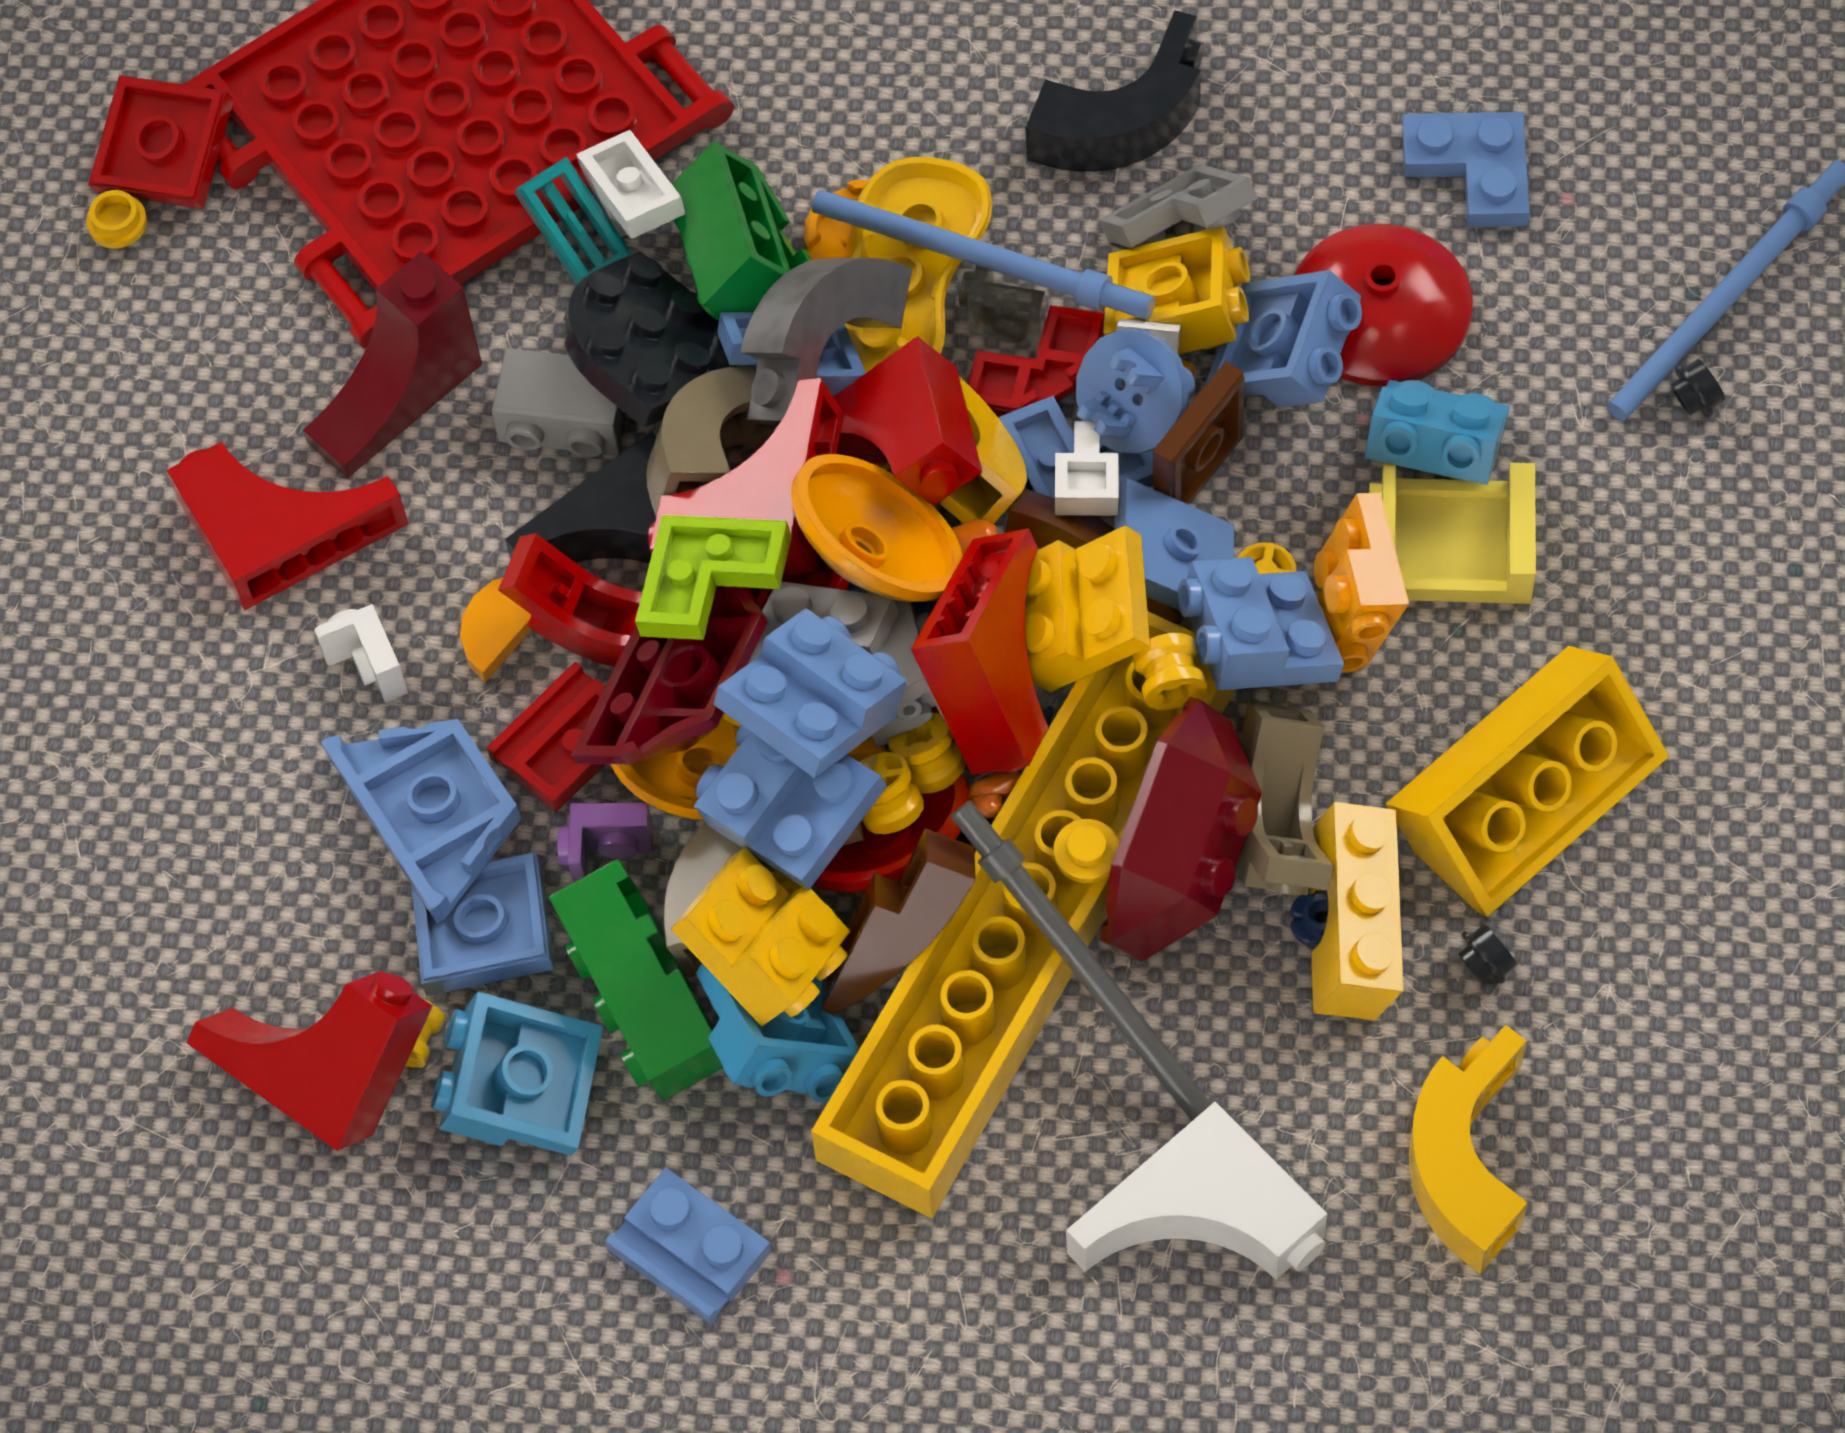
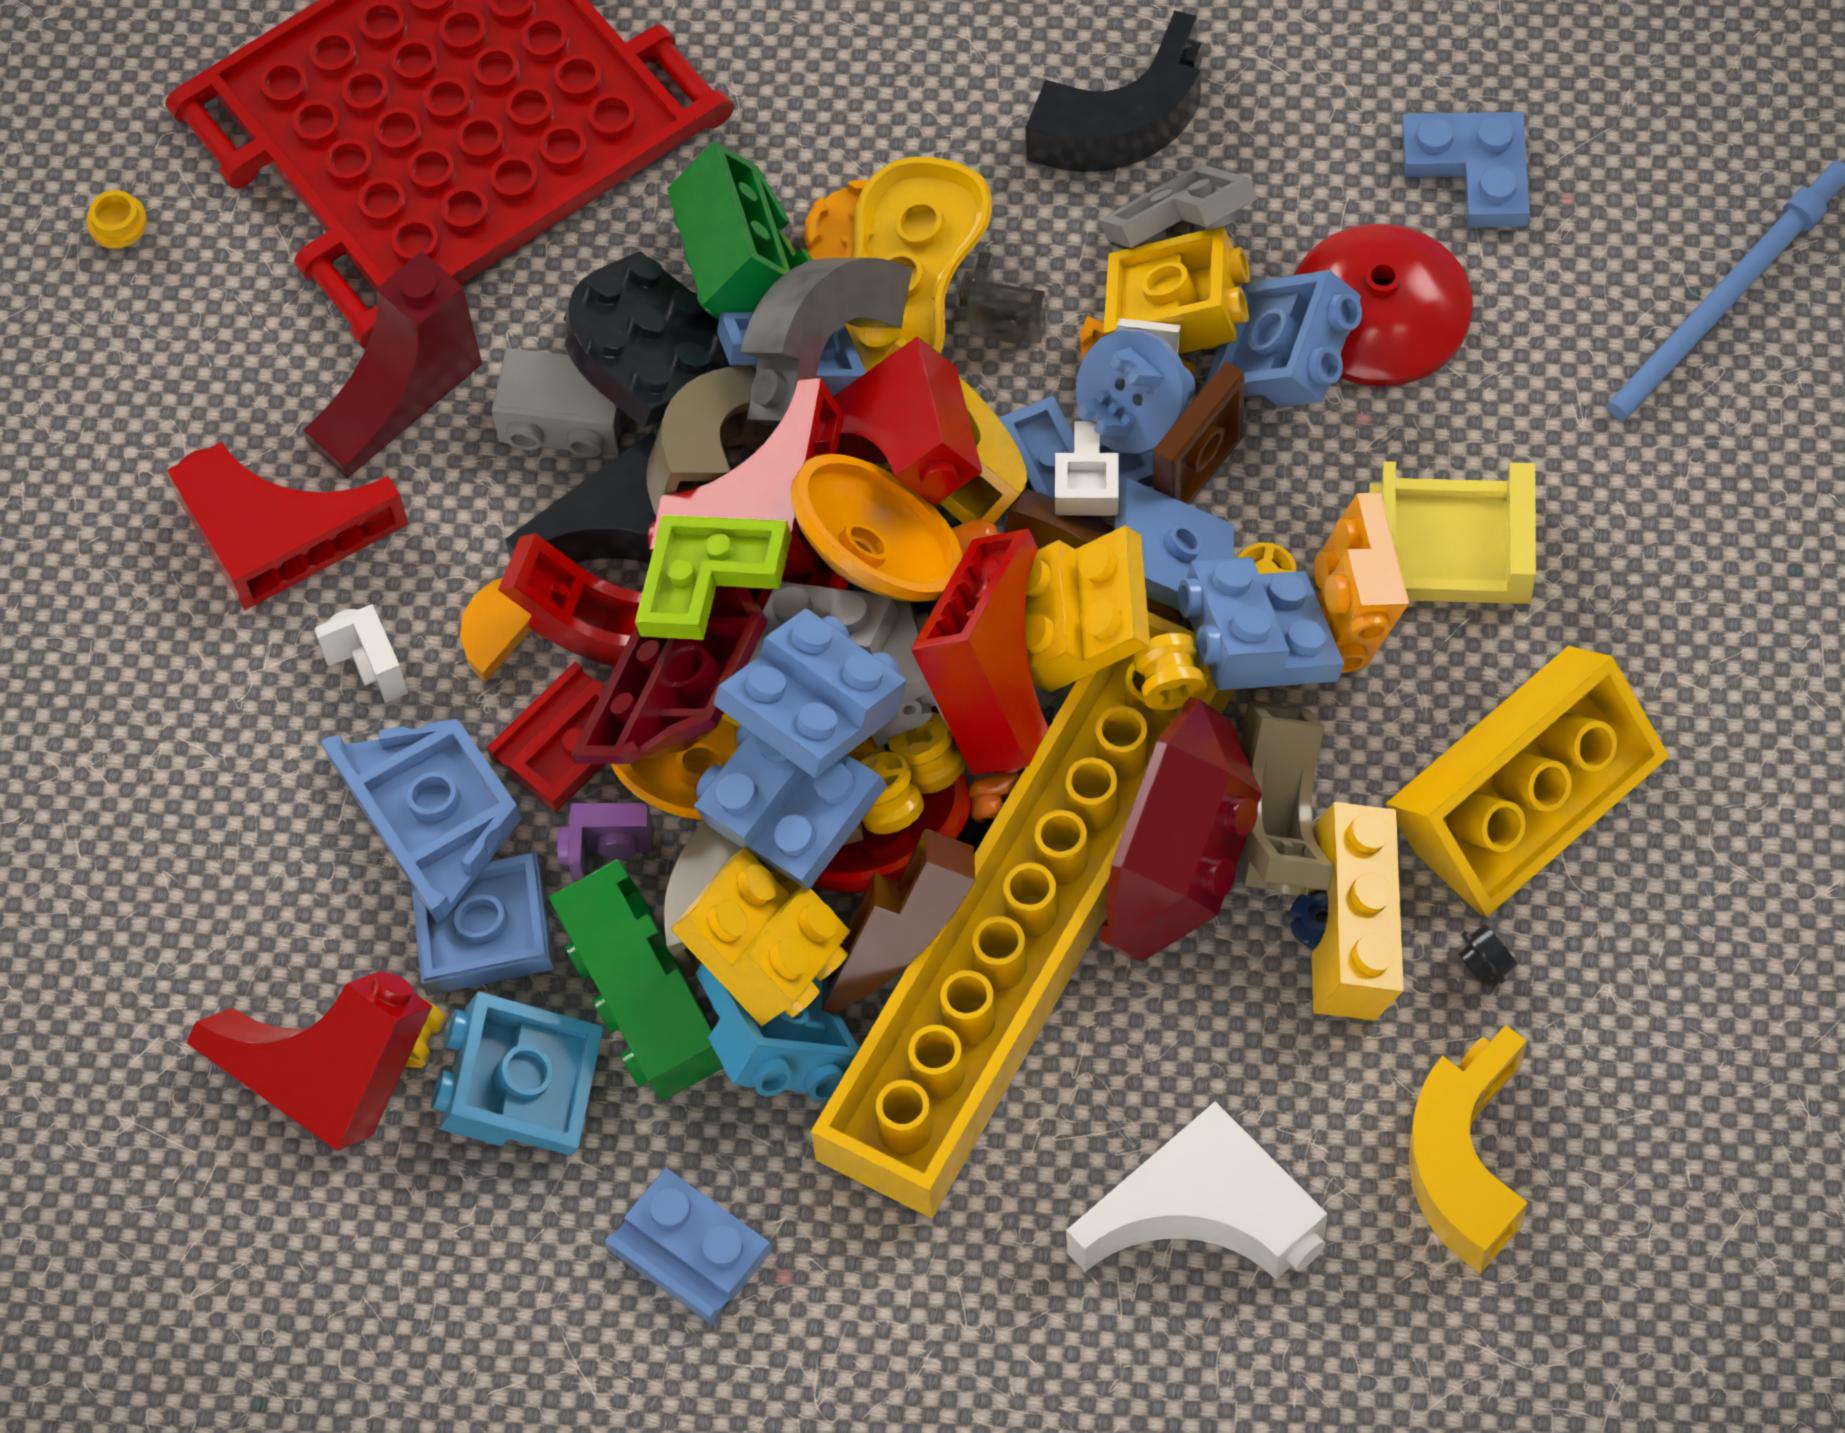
red tile [88,75,234,209] -> none
teal tile [514,157,632,285] -> none
white slope [576,130,685,239] -> none
medium blue bar [812,189,1156,320] -> none
dark grey bar [950,800,1211,1121] -> none
red tile [967,305,1105,417] -> none
yellow plate [1054,819,1119,884] -> none
dark azure plate [1364,380,1510,485] -> none
black plate [1670,359,1726,417] -> none

